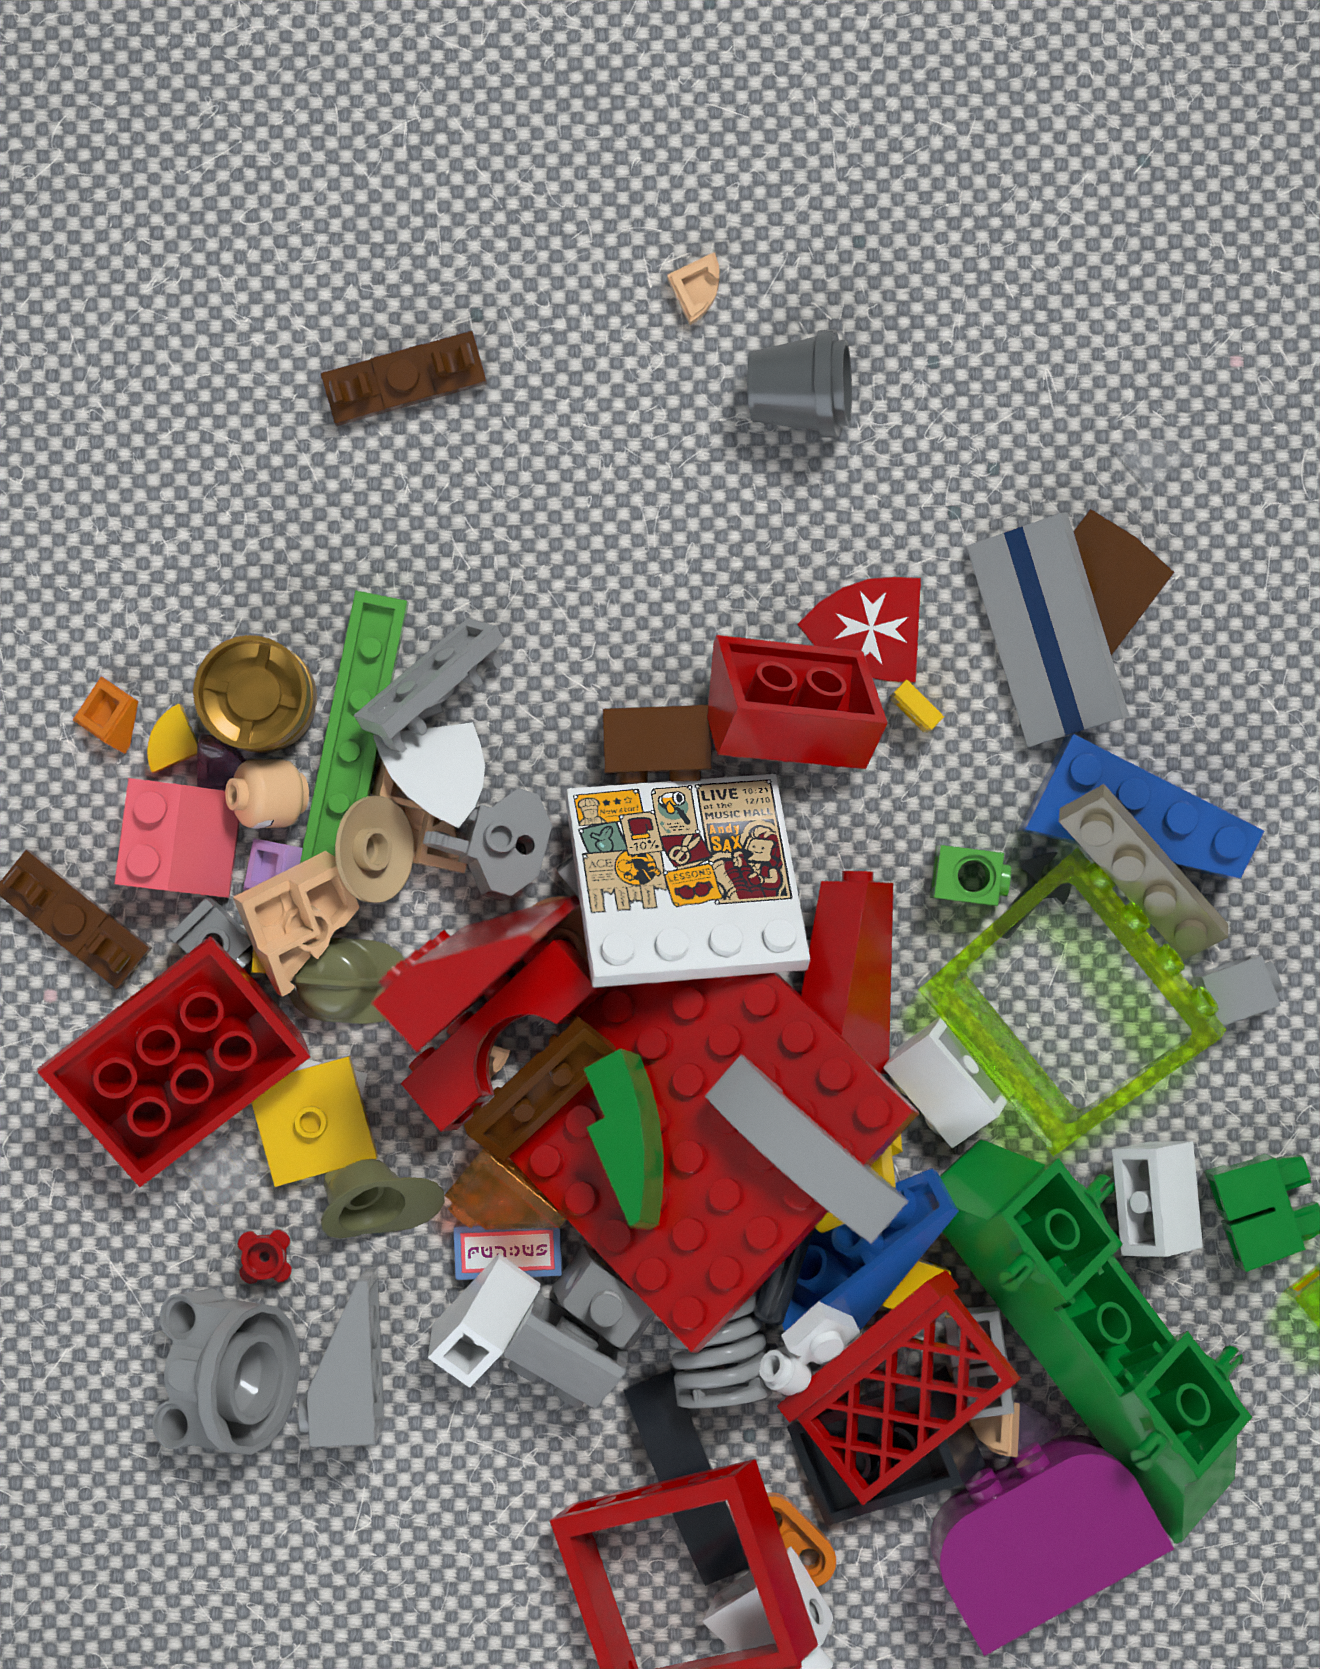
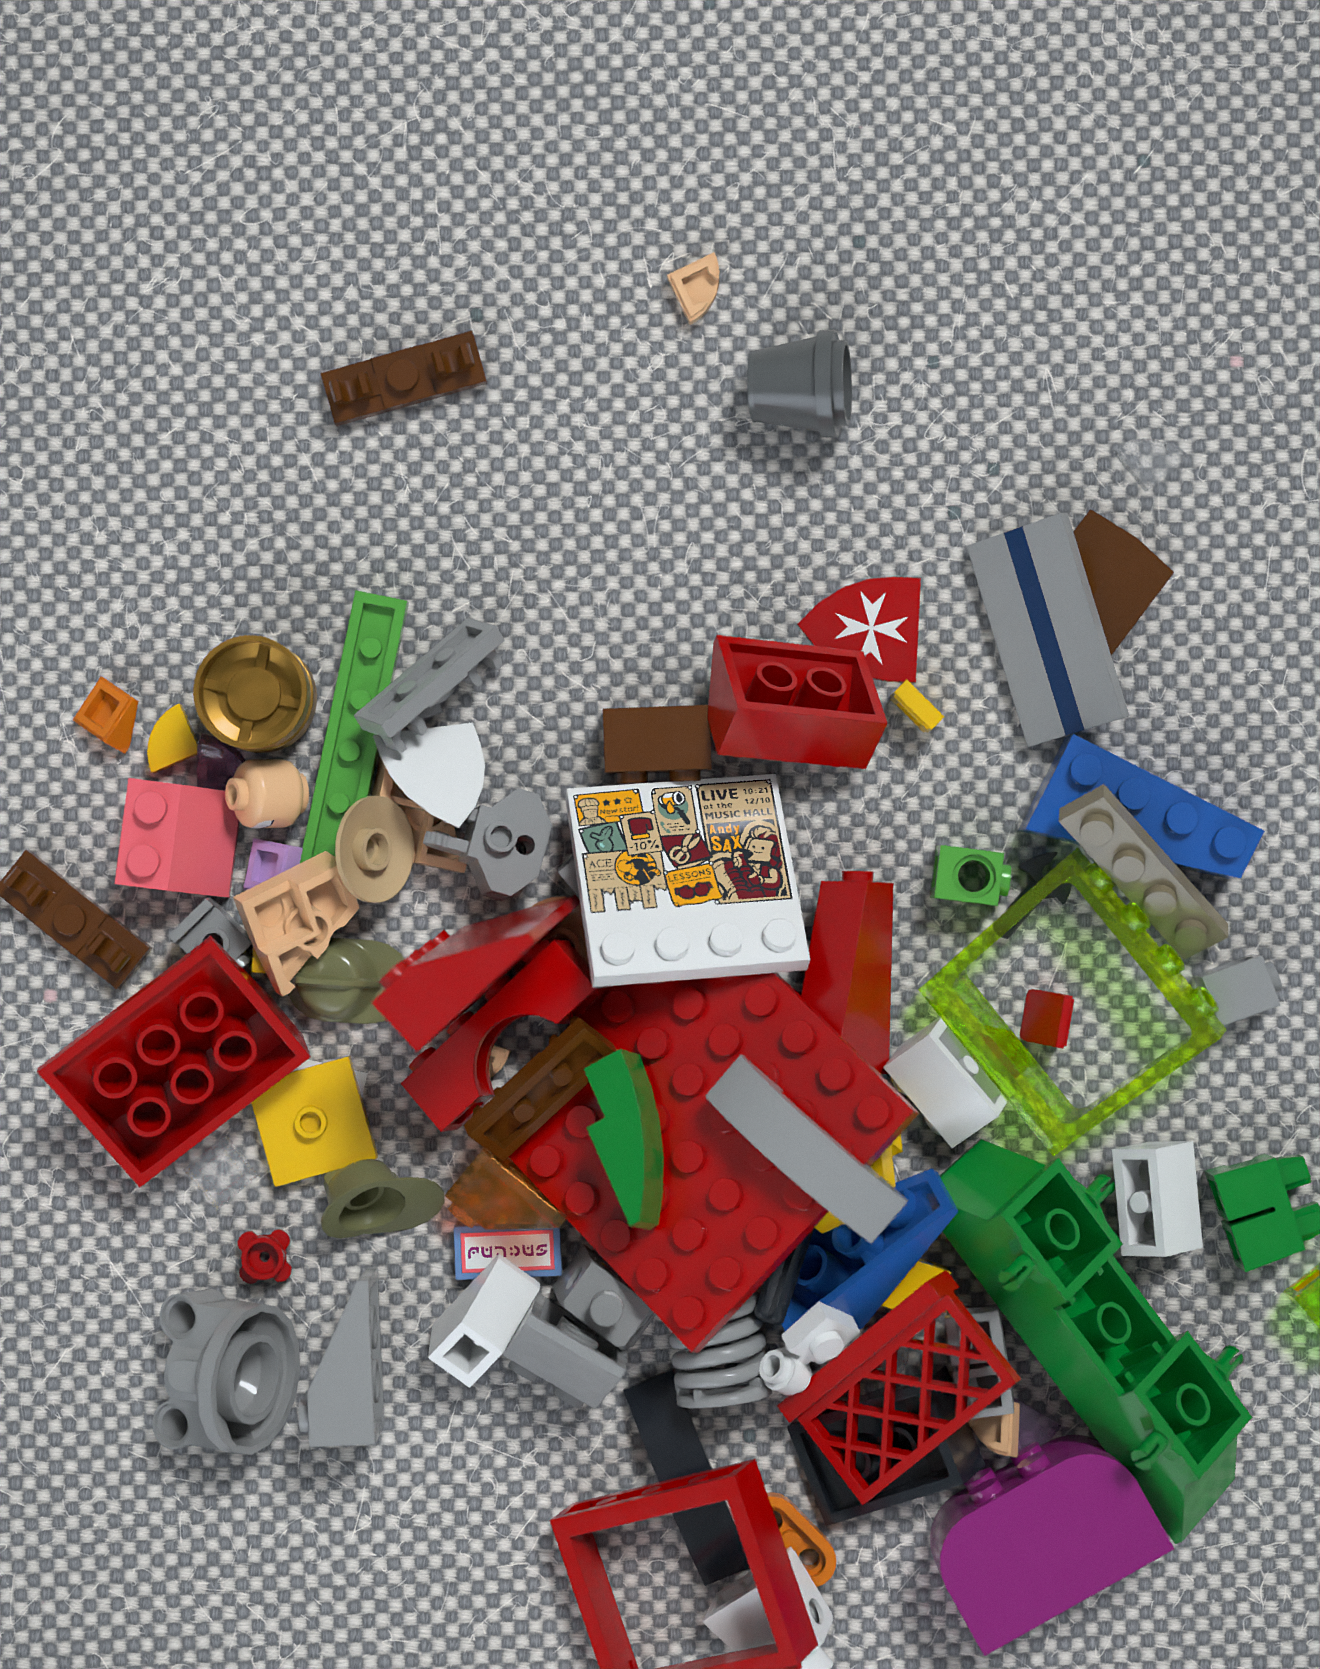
none -> red slope [1020,989,1074,1049]

